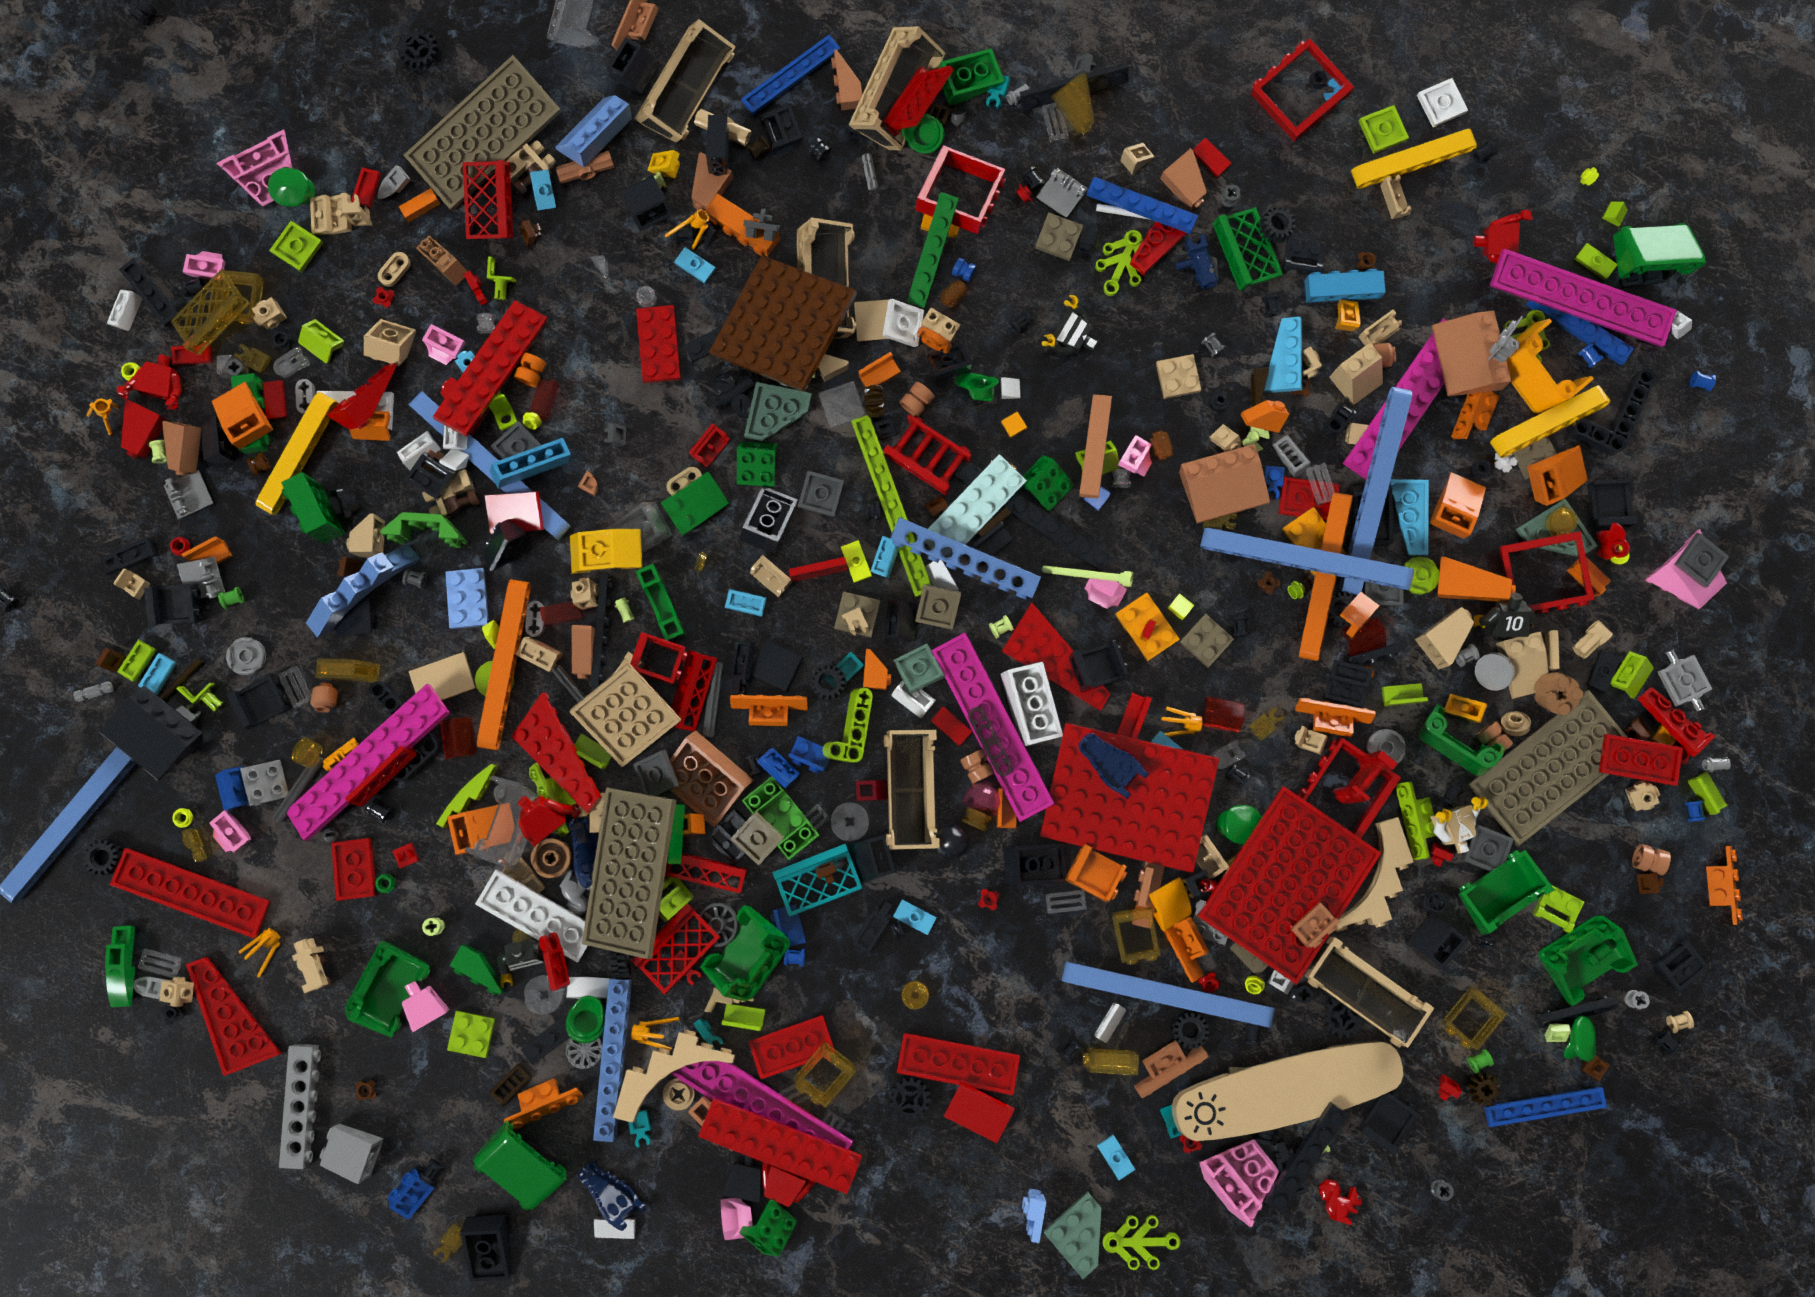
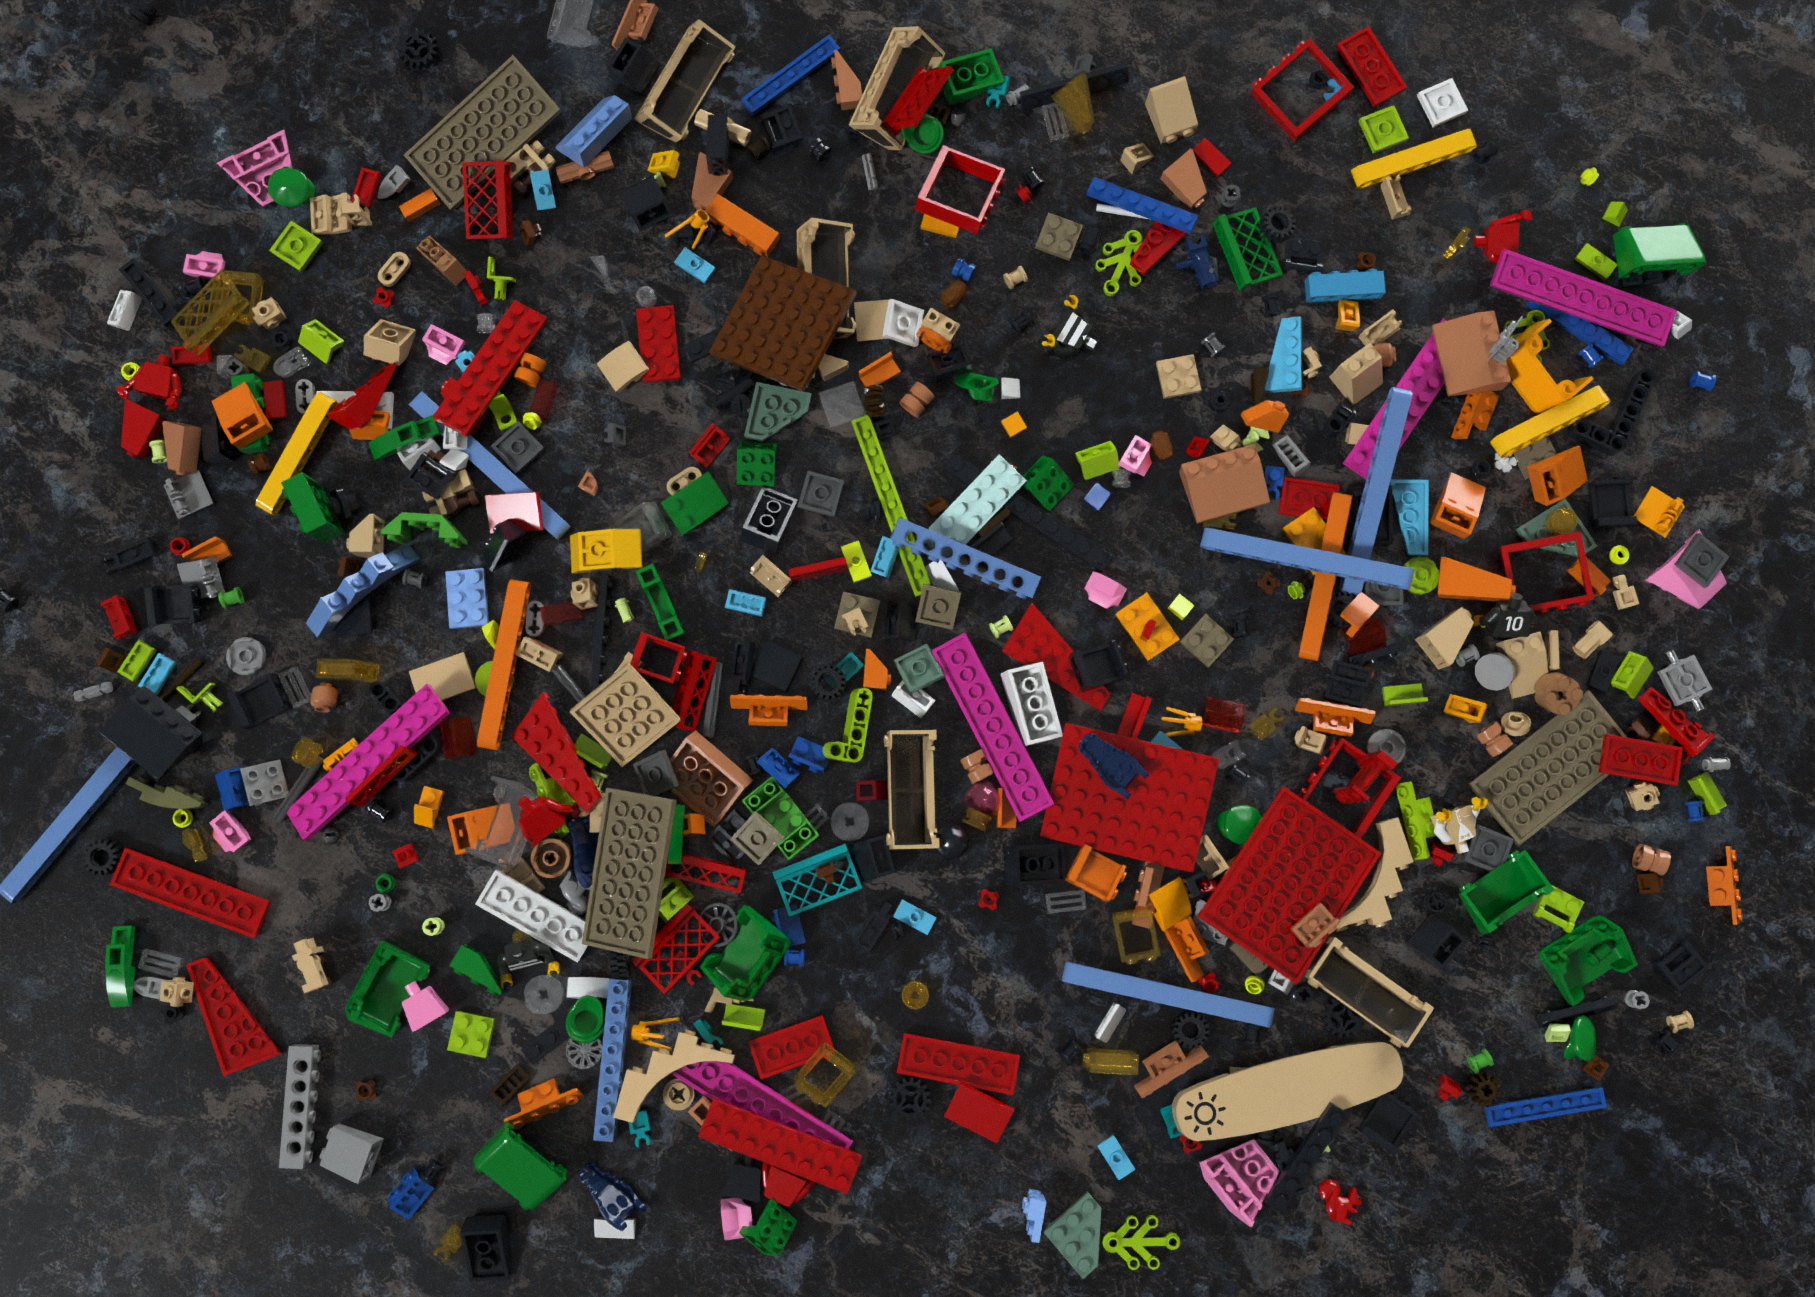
light orange plant [87,399,119,435] -> none
tan bracket [114,568,150,600] -> none
light orange plant [238,928,281,978] -> none
red tile [331,838,377,901] -> none
lime slope [436,764,499,828] -> none
dark azure brick [490,438,571,488] -> none
red hinge [539,932,570,991] -> none
nougat slope [572,625,596,679] -> none
dark grey hips [743,208,780,241] -> none
red fence [883,414,972,496] -> none
green plate [907,192,959,308] -> none
red tile [931,706,972,746] -> none
clear smoke beam [968,707,1014,776] -> none
light grey hinge [1036,168,1088,218] -> none
yellowish green piece [1042,566,1133,587] -> none
nougat tile [1080,394,1112,499] -> none
clear tile [1306,463,1335,505] -> none
green windscreen [1419,704,1505,776] -> none
dark grey bush [1430,1179,1454,1201] -> none
clear yellow window [1441,987,1507,1051] -> none
red plate [1596,523,1630,560] -> none
none -> red hinge [100,595,138,641]
none -> olive slope [126,775,209,809]
none -> light grey bush [368,894,392,912]
none -> green slope [369,415,442,461]
none -> light orange slope [414,786,445,828]
none -> yellowish green bush [591,769,608,793]
none -> tan slope [597,341,650,393]
none -> tan bush [1003,266,1028,289]
none -> tan slope [1145,76,1198,144]
none -> red slope [1186,436,1209,459]
none -> red plate [1336,26,1407,107]
none -> clear yellow plate [1443,226,1471,260]
none -> tan plate [1612,575,1639,610]
none -> light orange hinge [1633,486,1685,538]

